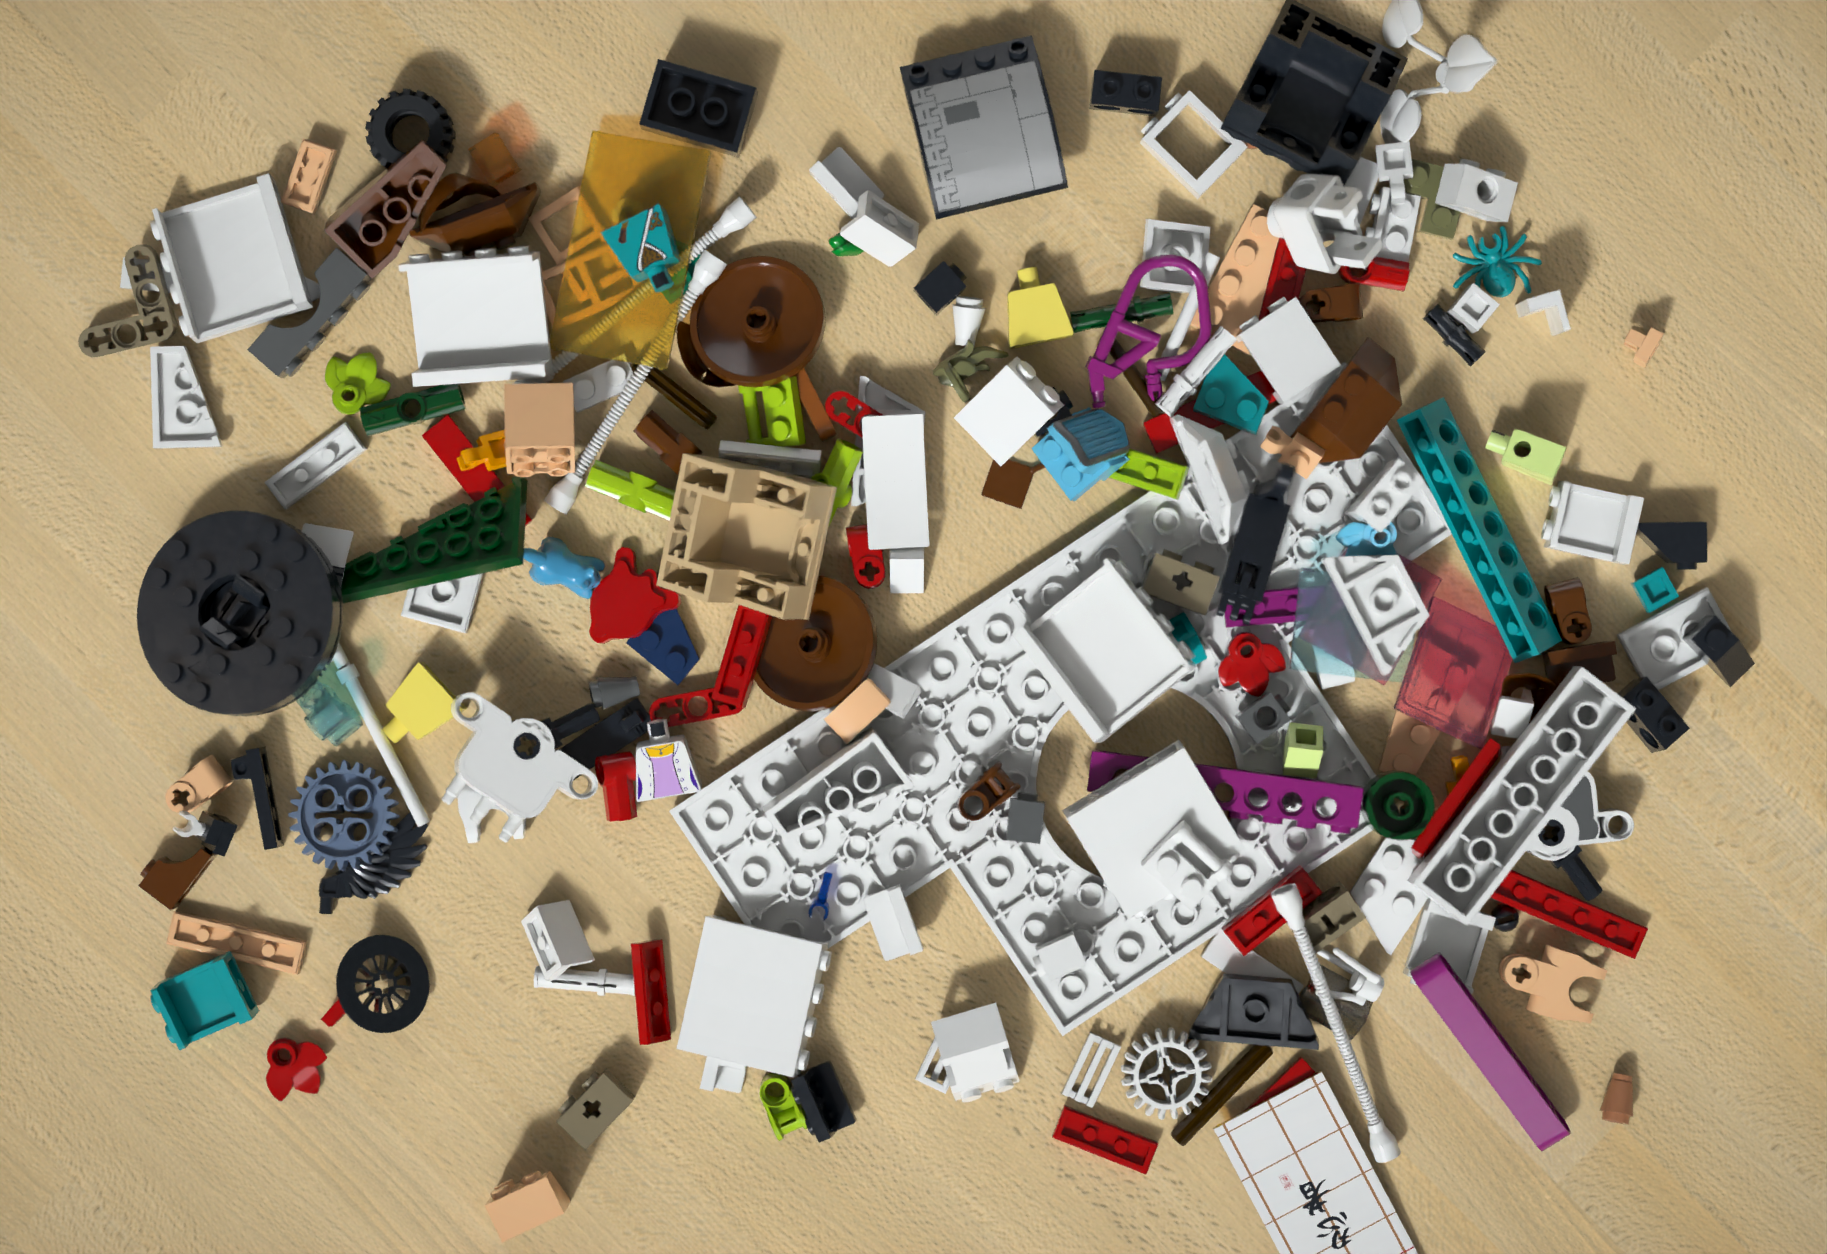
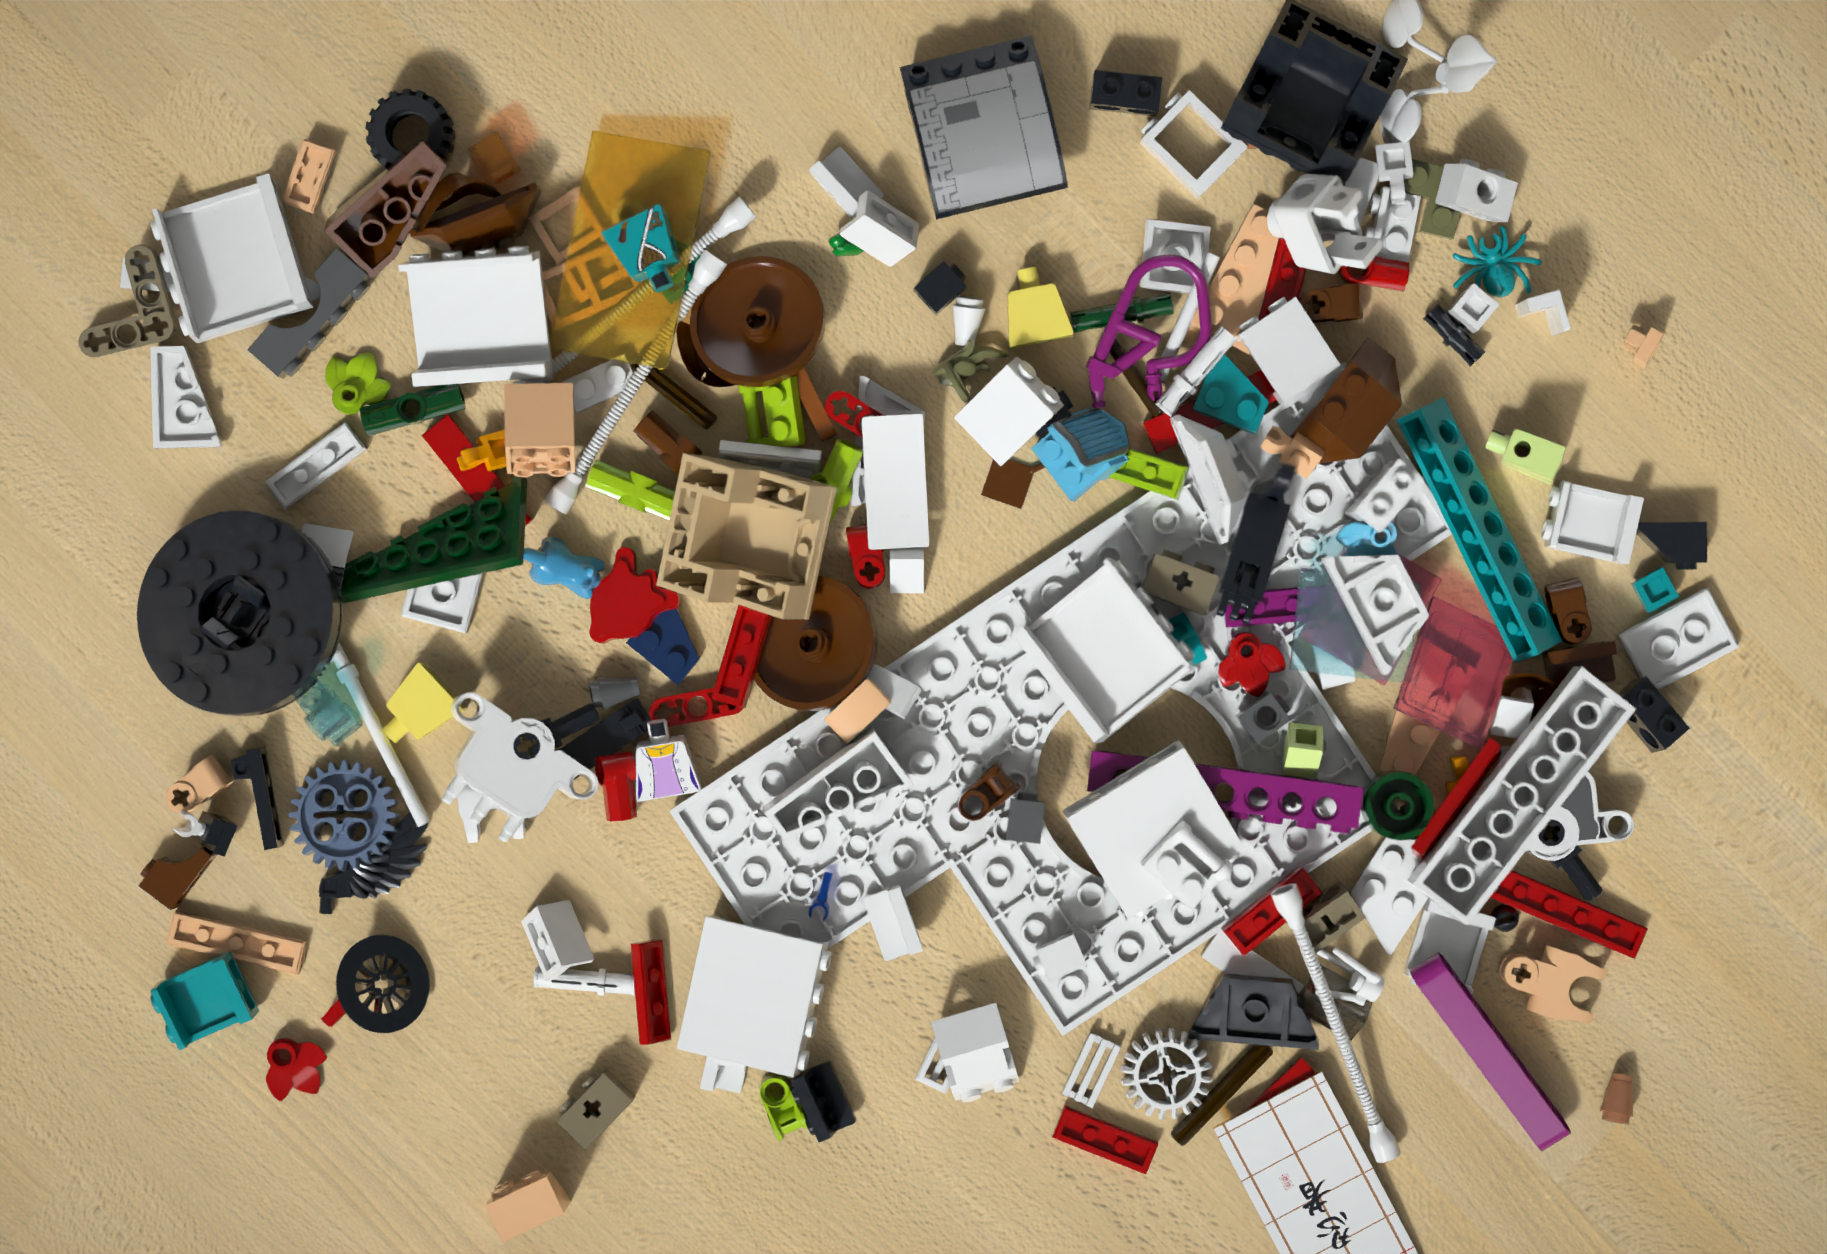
black brick [639,59,758,158] -> none
black slope [1682,615,1755,687] -> none

